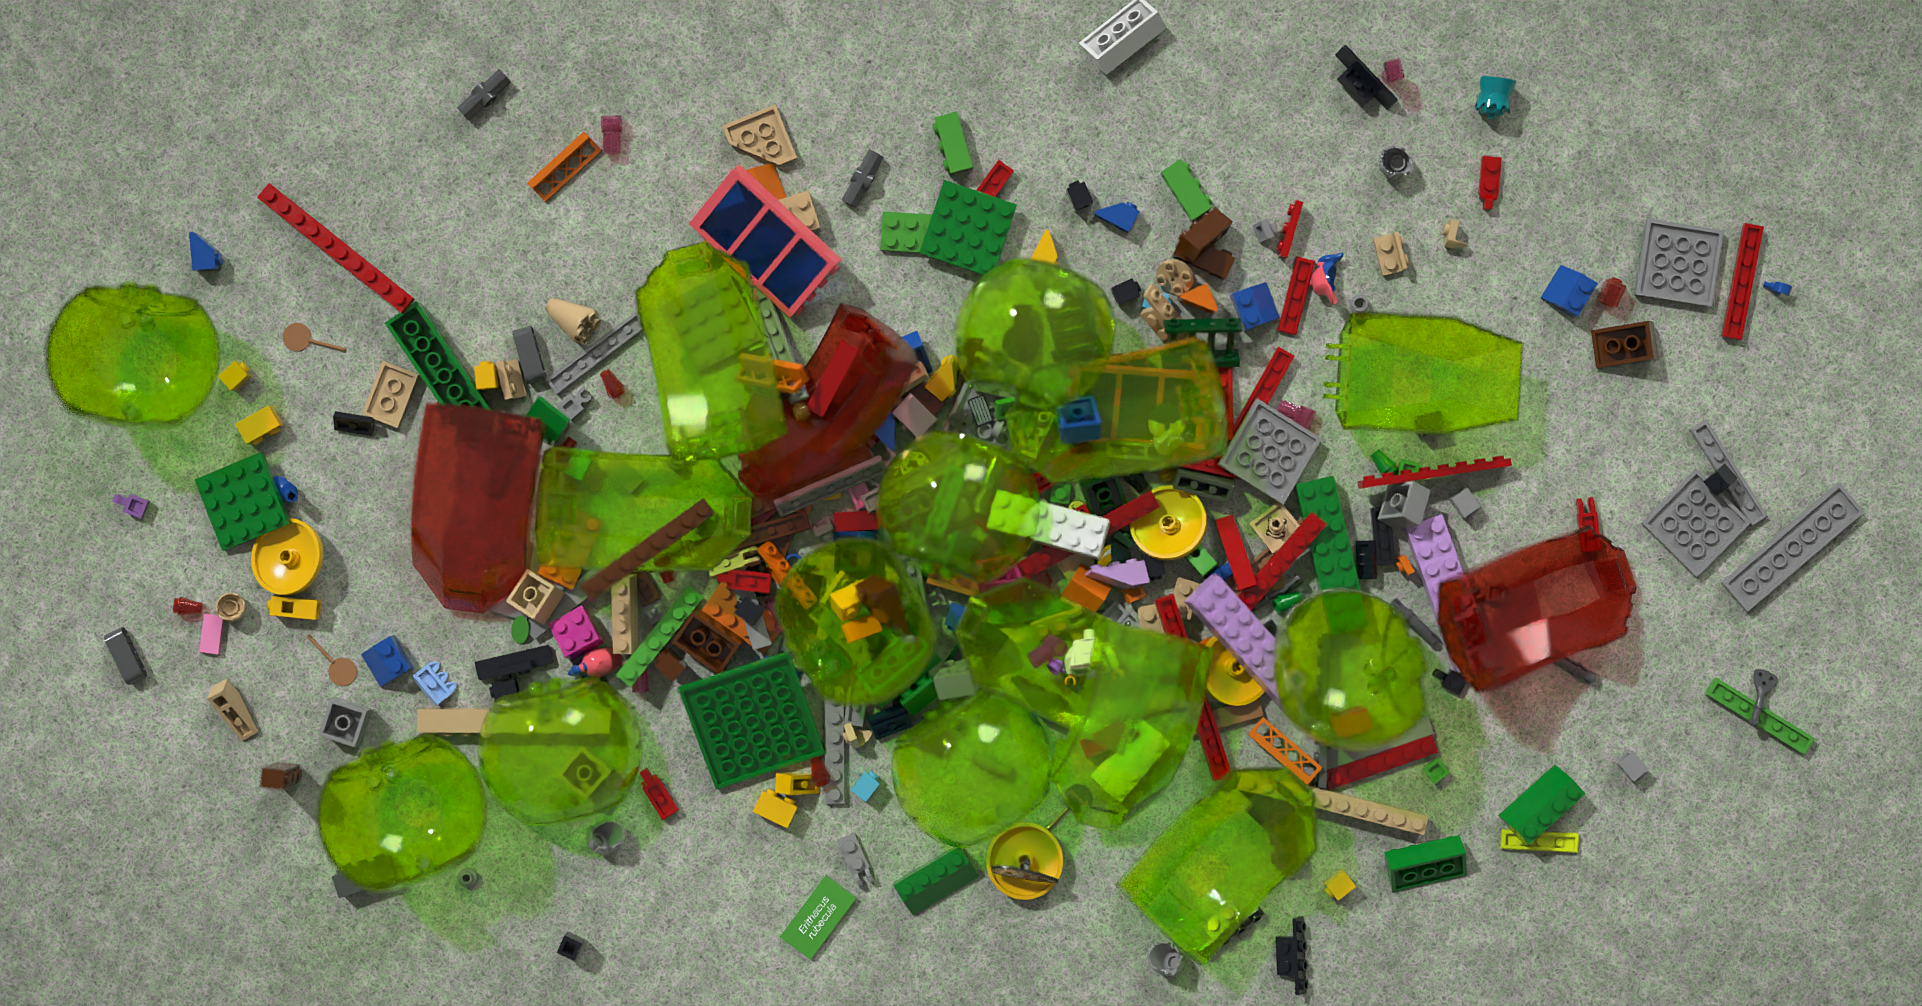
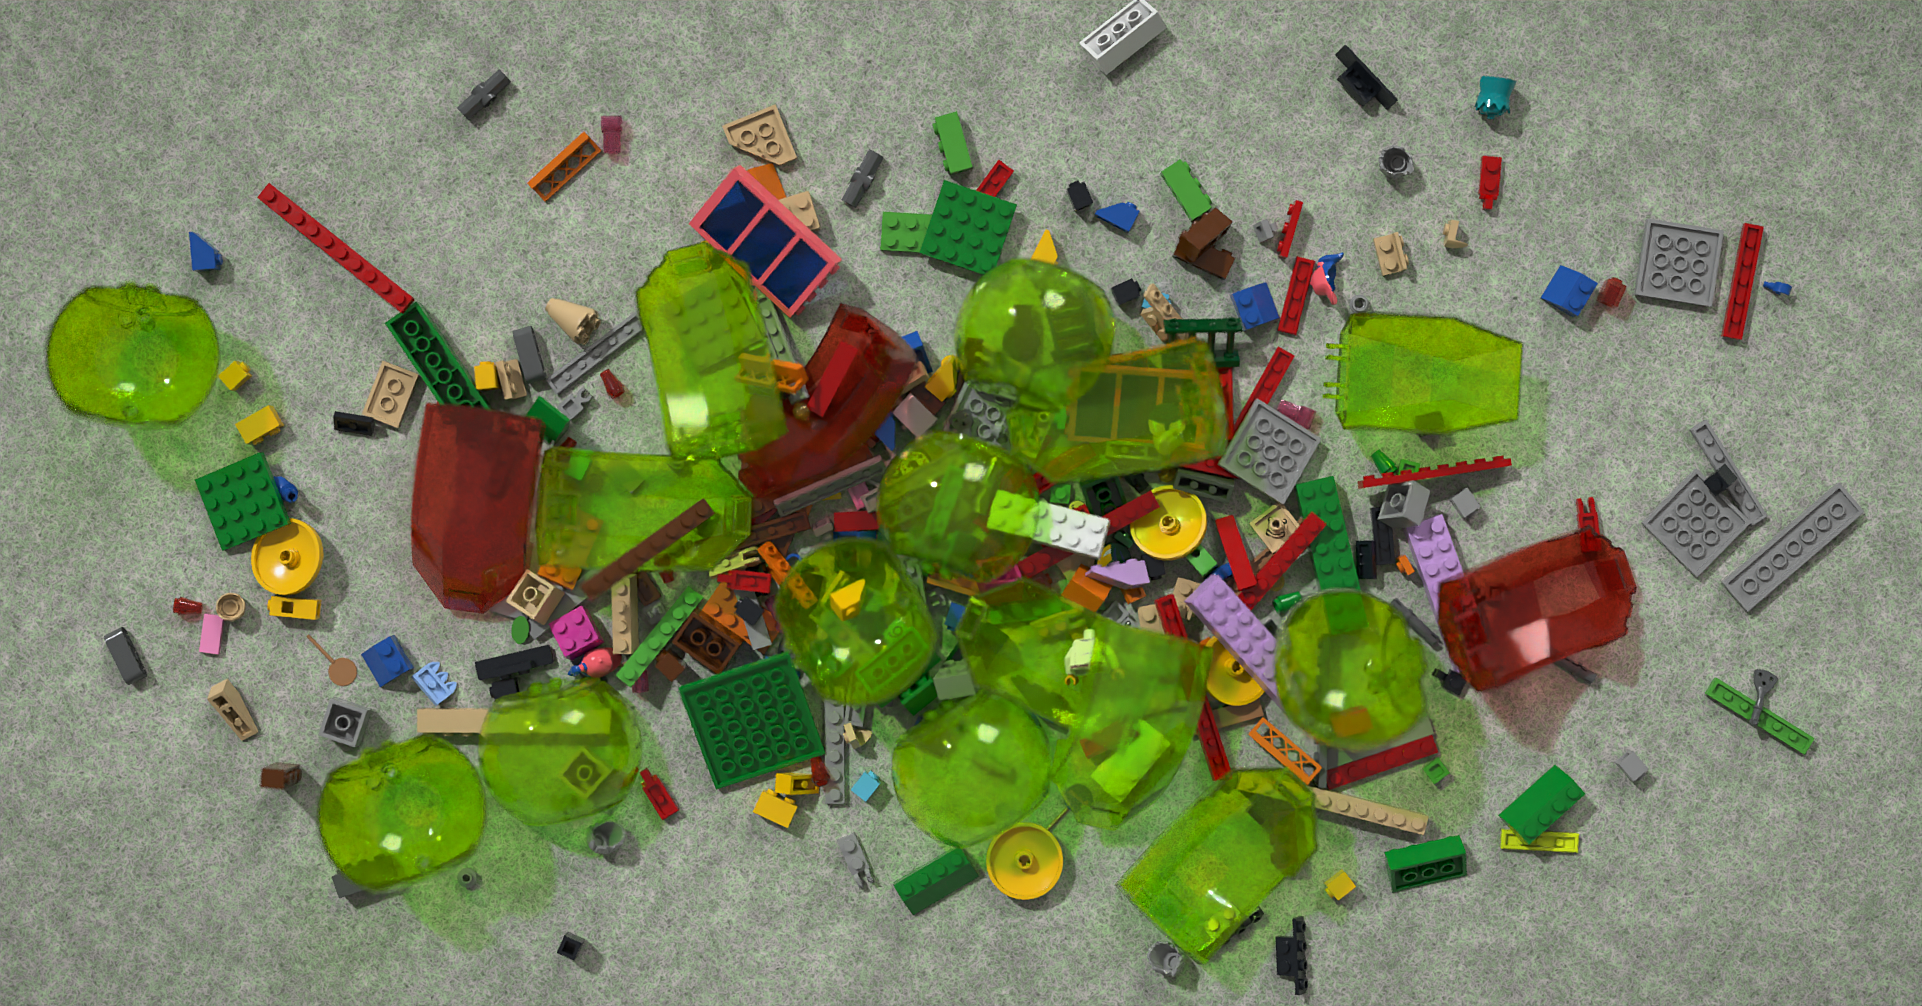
medium lavender plate [112,494,150,519] -> none
medium nougat piece [283,323,346,352] -> none
bright green tile [780,875,857,960] -> none
light orange tile [841,614,883,644] -> none
reddish brown slope [855,575,910,636] -> none
dark blue plate [867,704,912,740] -> none
sticker [968,395,993,426] -> none
shield [991,860,1059,883] -> none
bright green plate [995,397,1016,421] -> none
piece [1027,634,1068,669] -> none
medium lavender plate [1046,657,1066,676] -> none
slope [1055,396,1101,444] -> none
tan plate [1156,259,1194,296] -> none
orange slope [1177,283,1218,314] -> none
dark grey piece [1251,575,1304,612] -> none
clear pink piece [1381,58,1405,83] -> none
reddish brown slope [1591,321,1659,368] -> none

